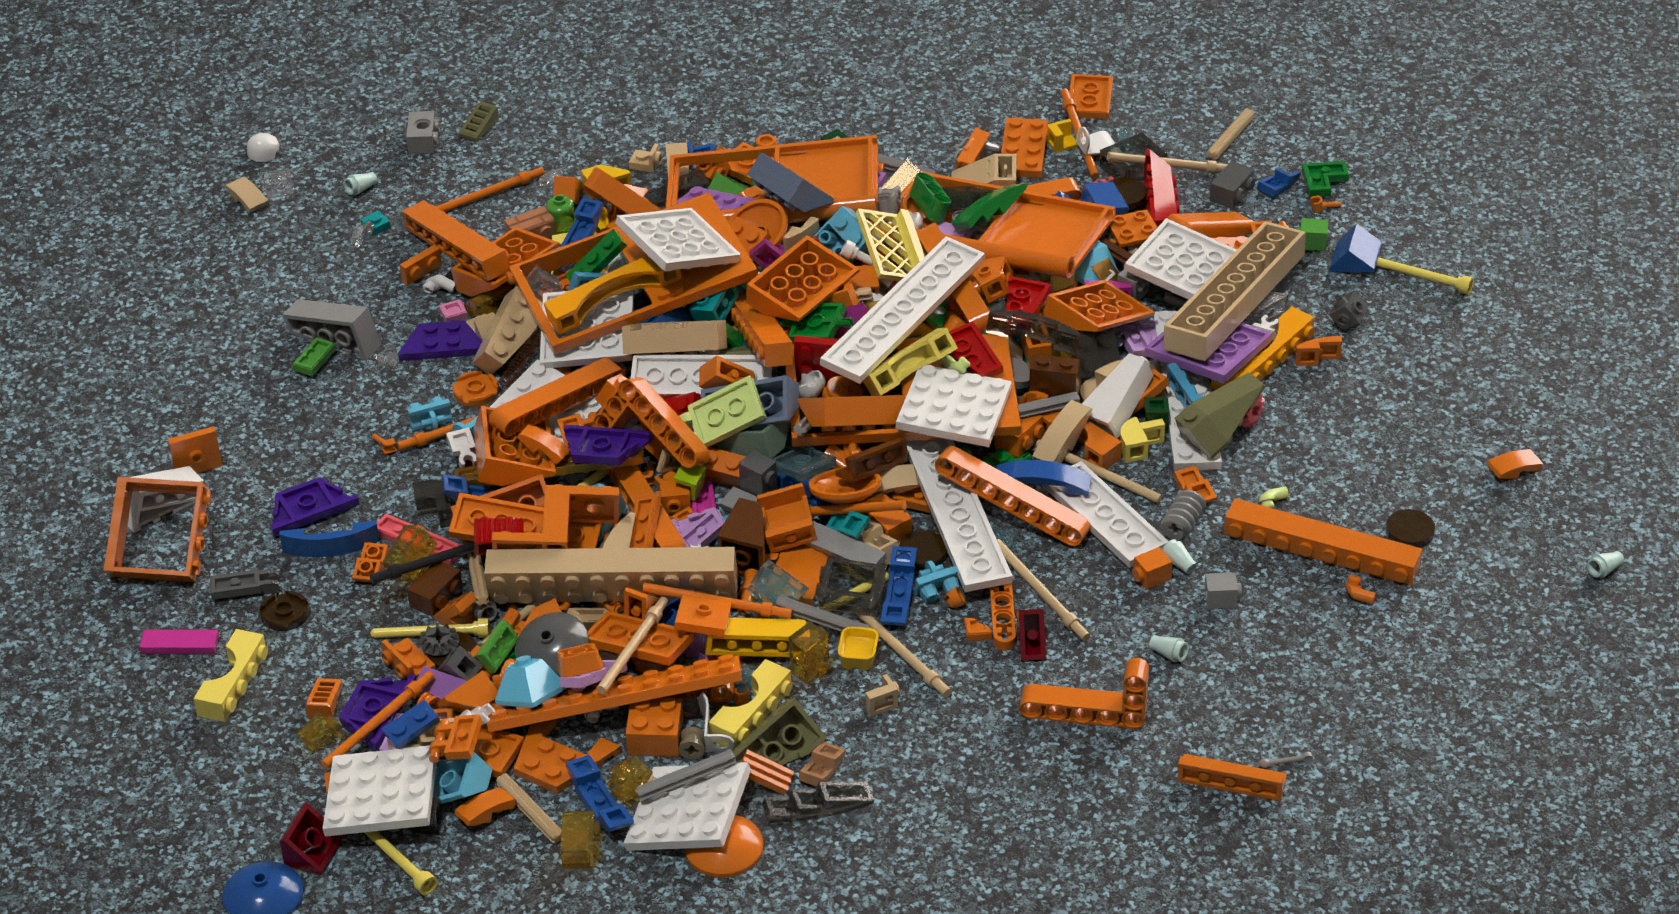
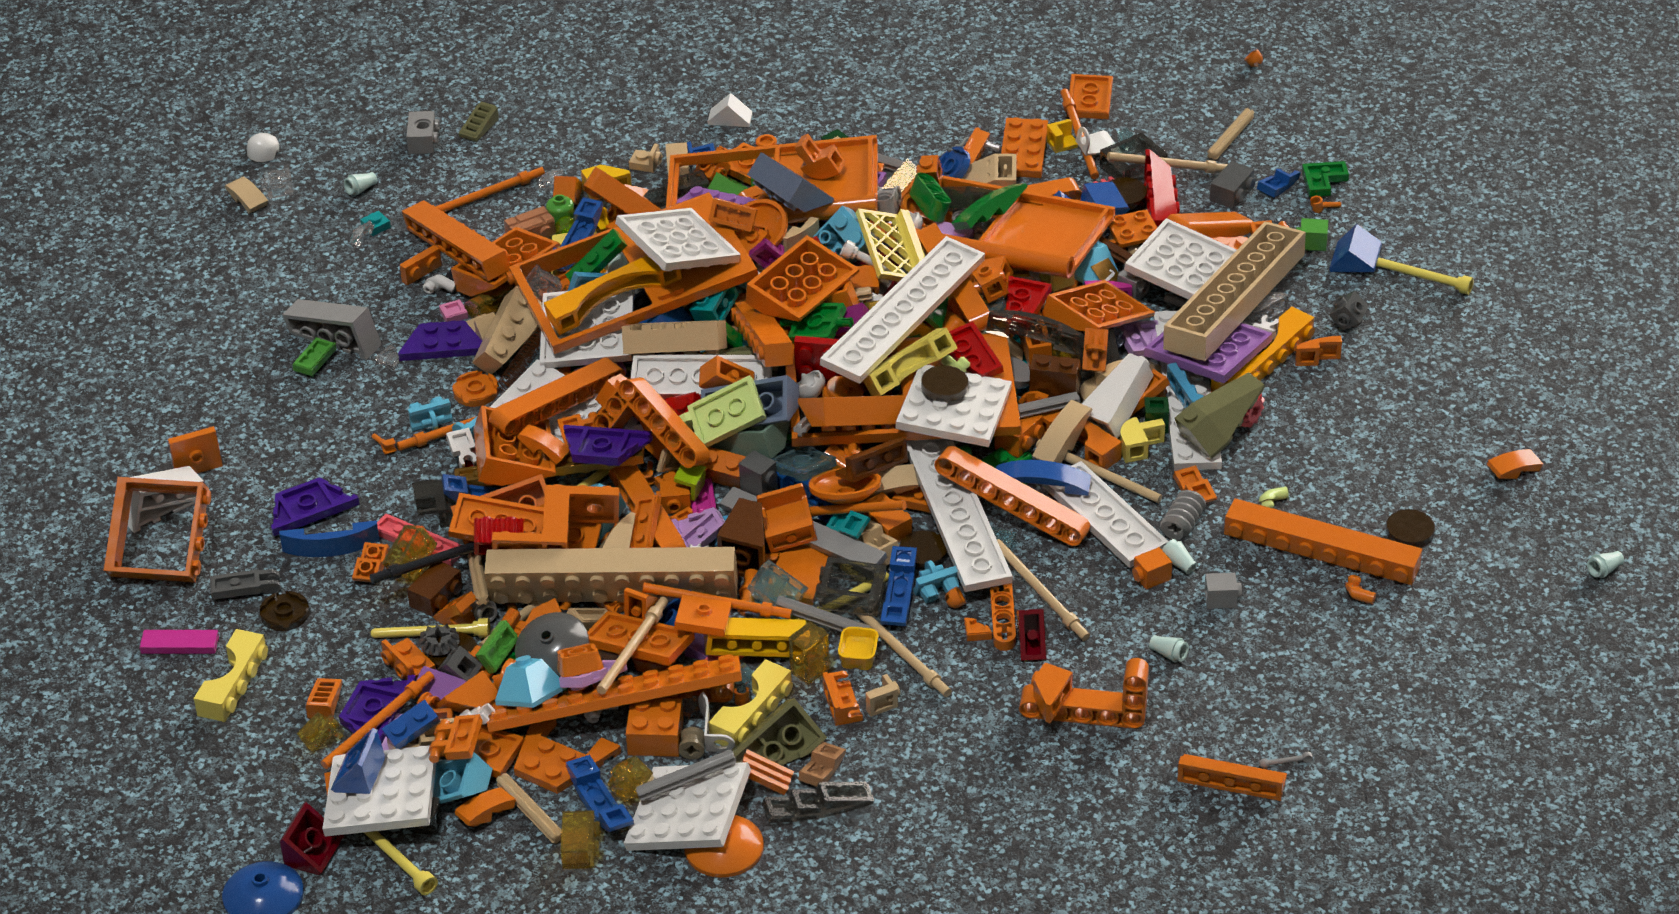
none -> blue slope [331,728,385,794]
none -> white slope [708,93,752,127]
none -> orange tile [708,198,758,232]
none -> orange brick [795,134,846,179]
none -> orange hinge [822,671,863,726]
none -> orange brick [917,155,943,186]
none -> dark brown tile [921,365,968,402]
none -> blue tile [940,146,971,179]
none -> orange slope [1031,662,1073,723]
none -> orange hips [1082,328,1108,372]
none -> orange hinge [1244,49,1263,67]

